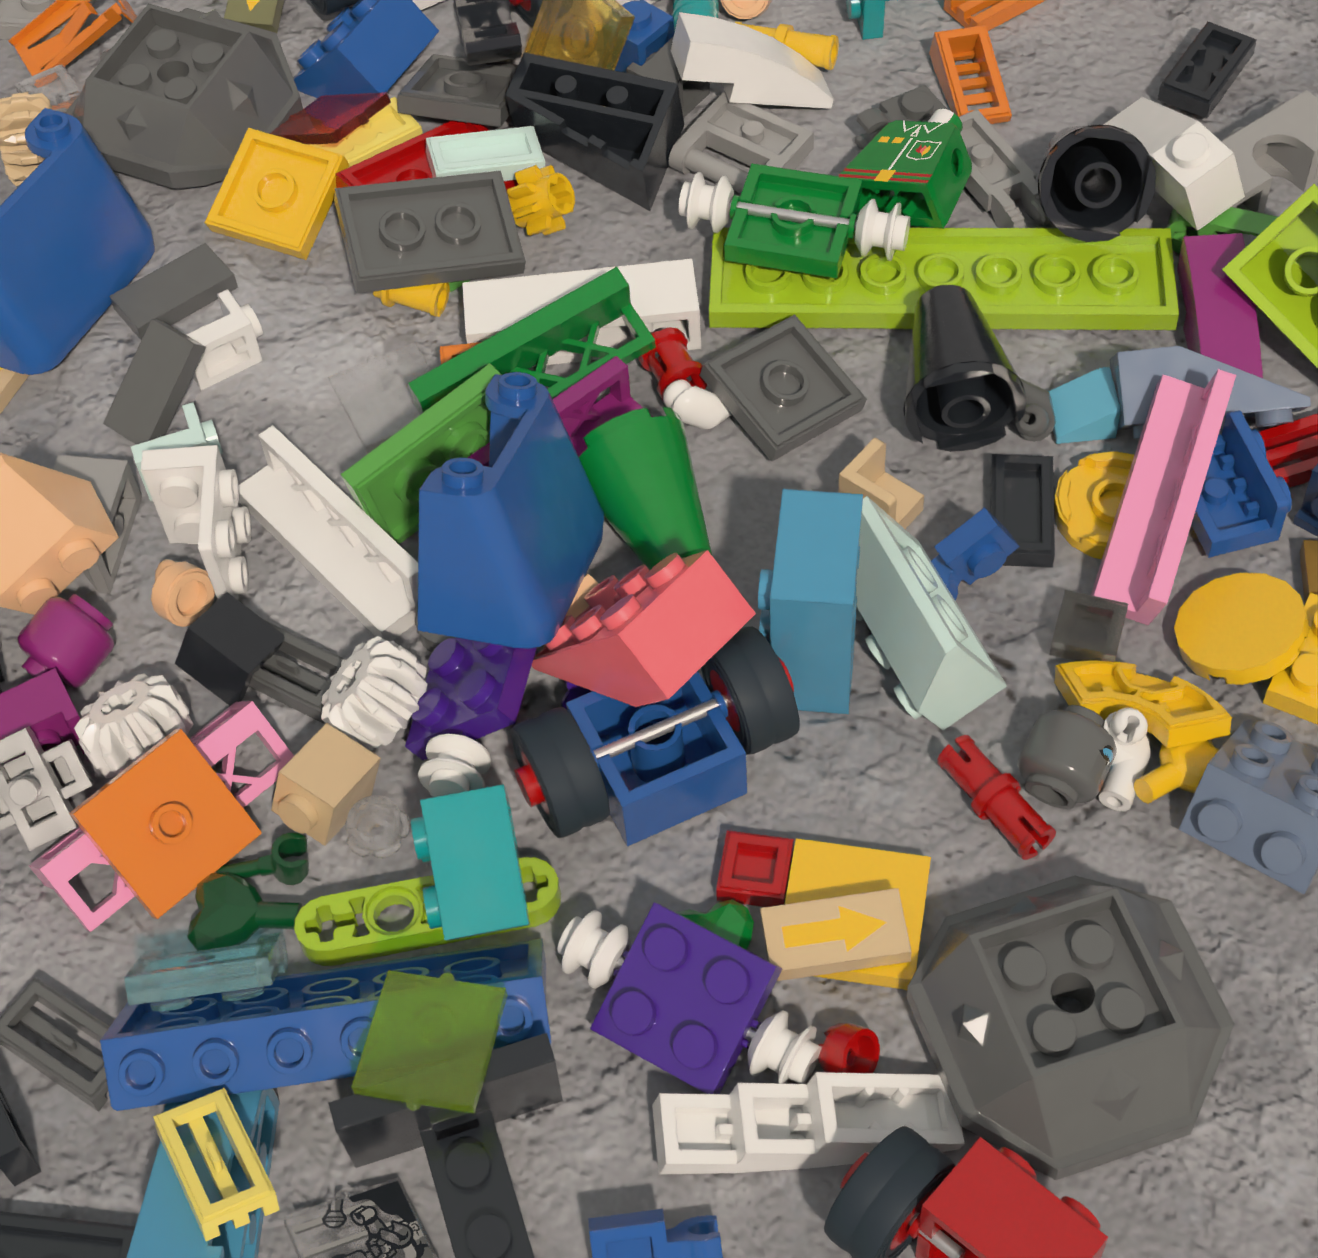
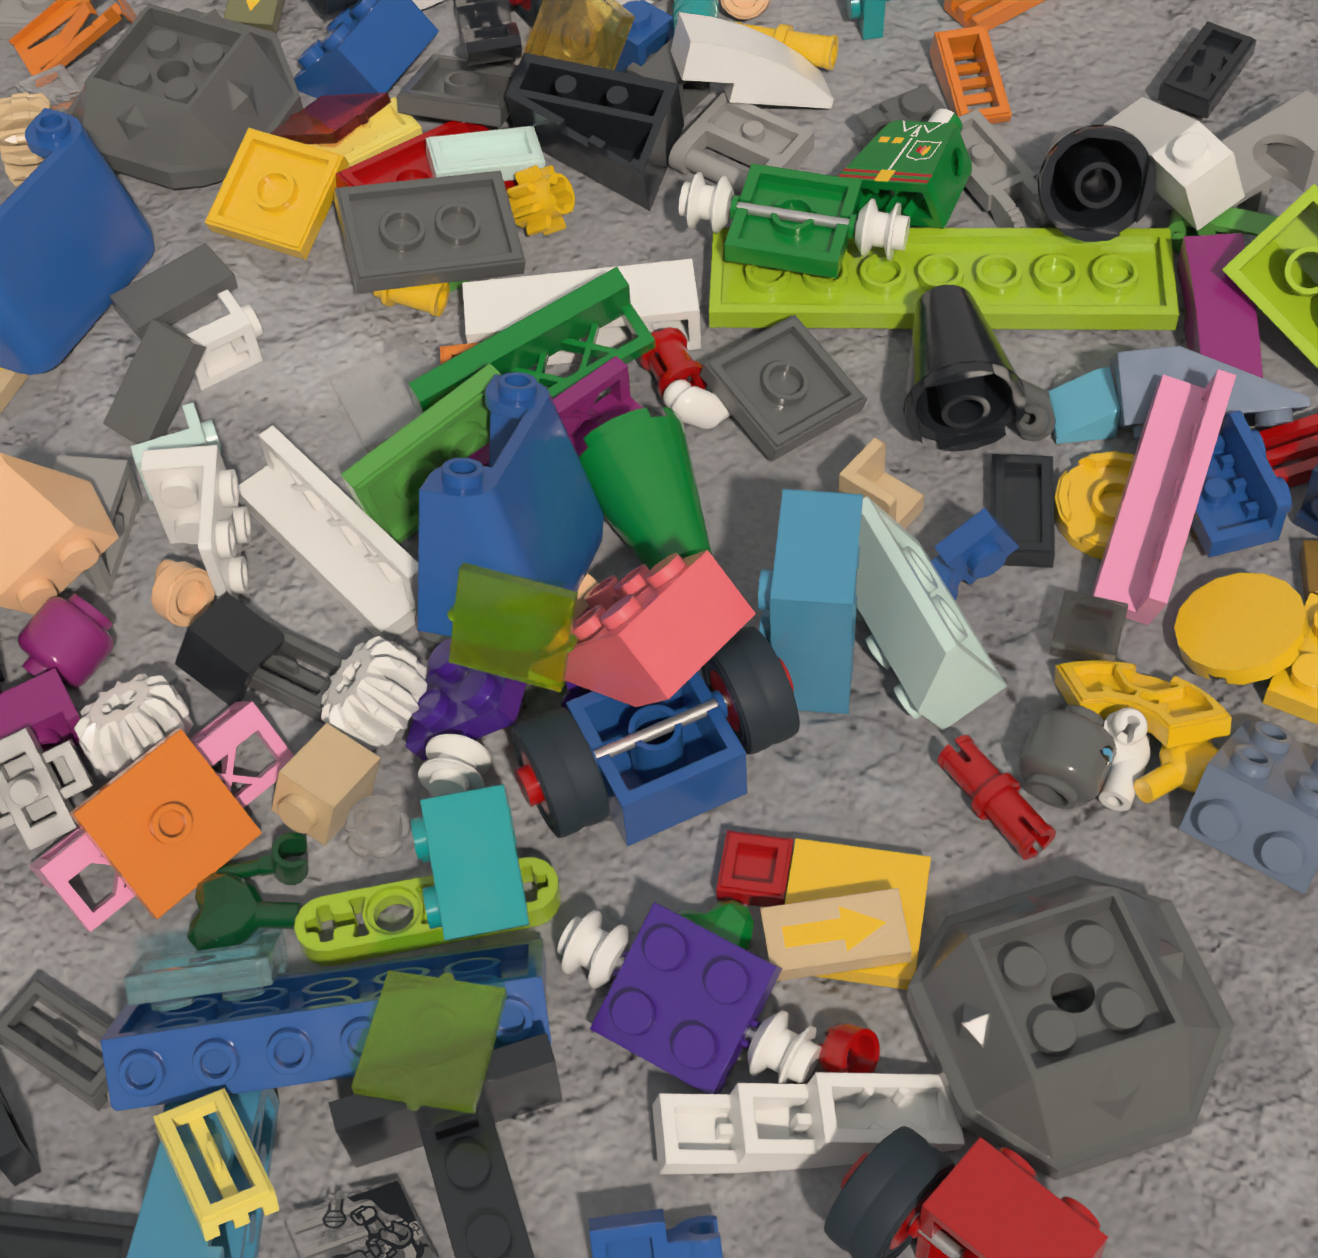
none -> clear neon green piece [447,562,578,692]

